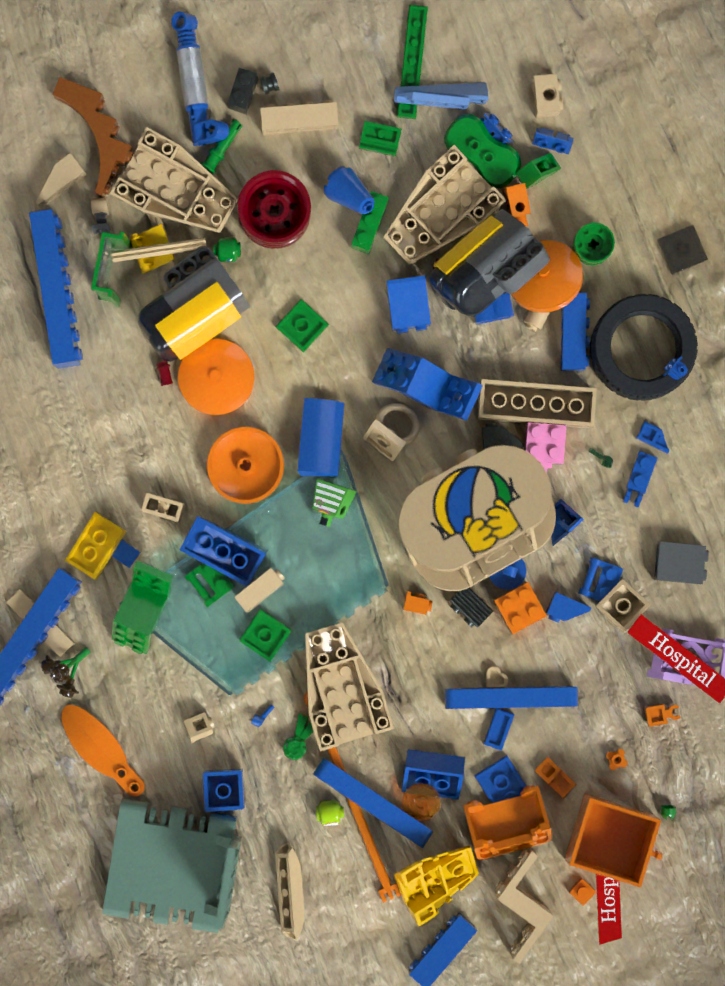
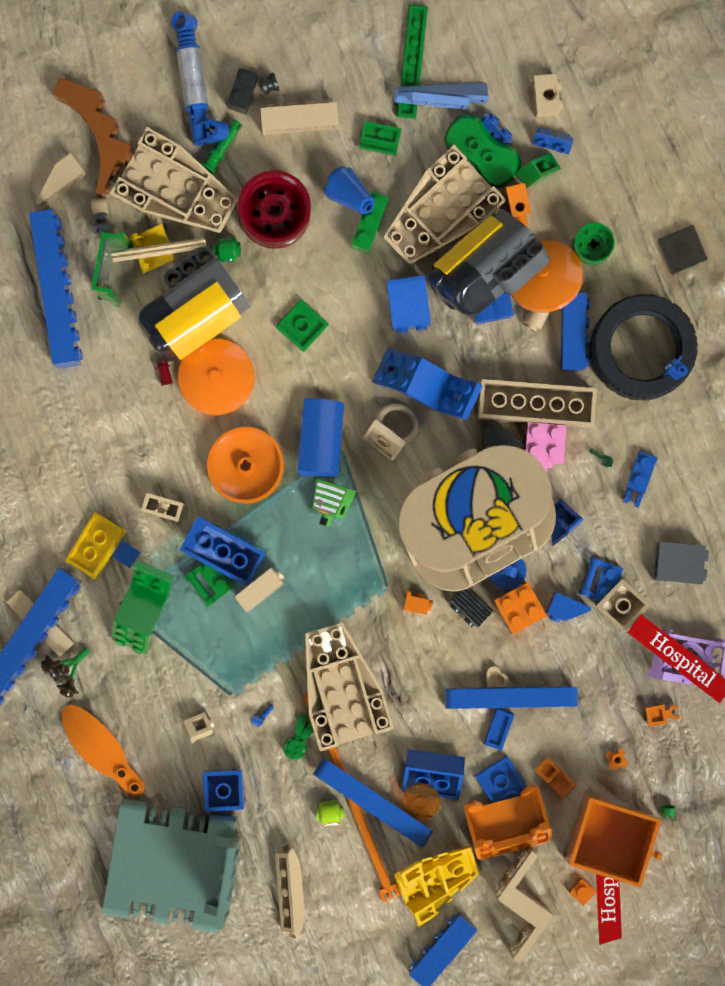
green tile [239,609,292,662] -> none
blue tile [635,421,669,454] -> none

